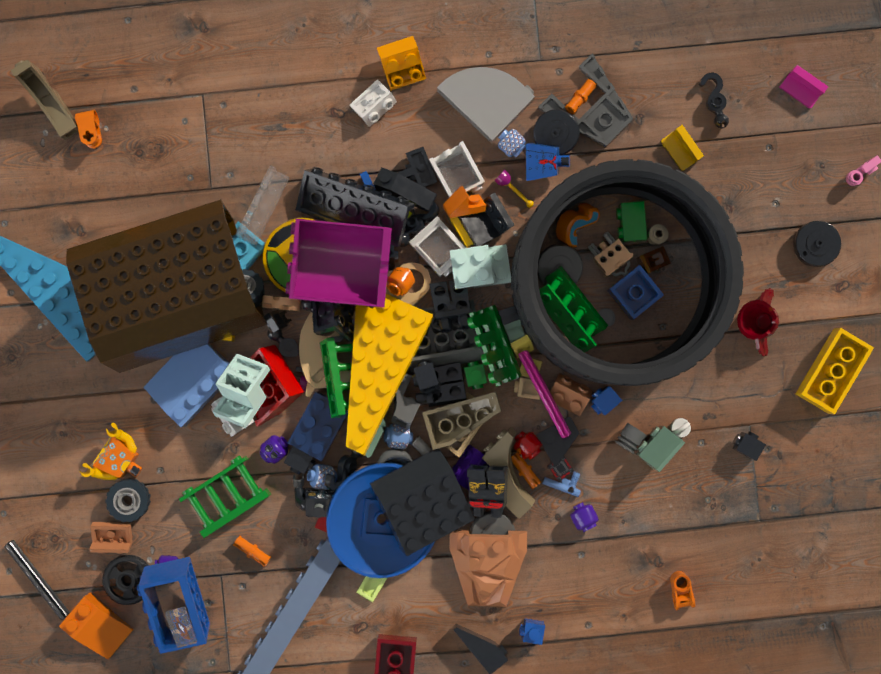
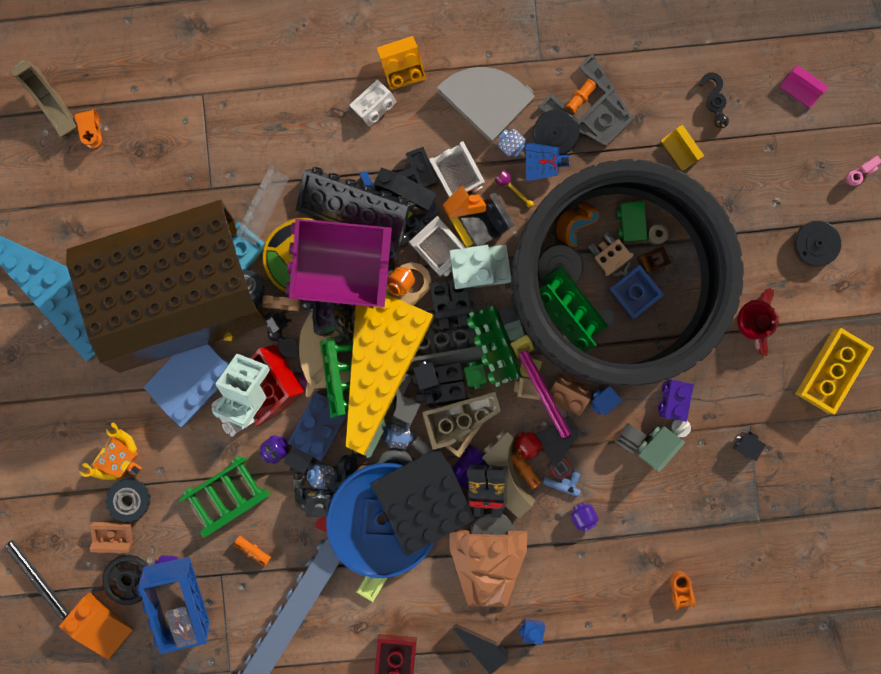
none -> dark purple bracket [658,379,694,422]

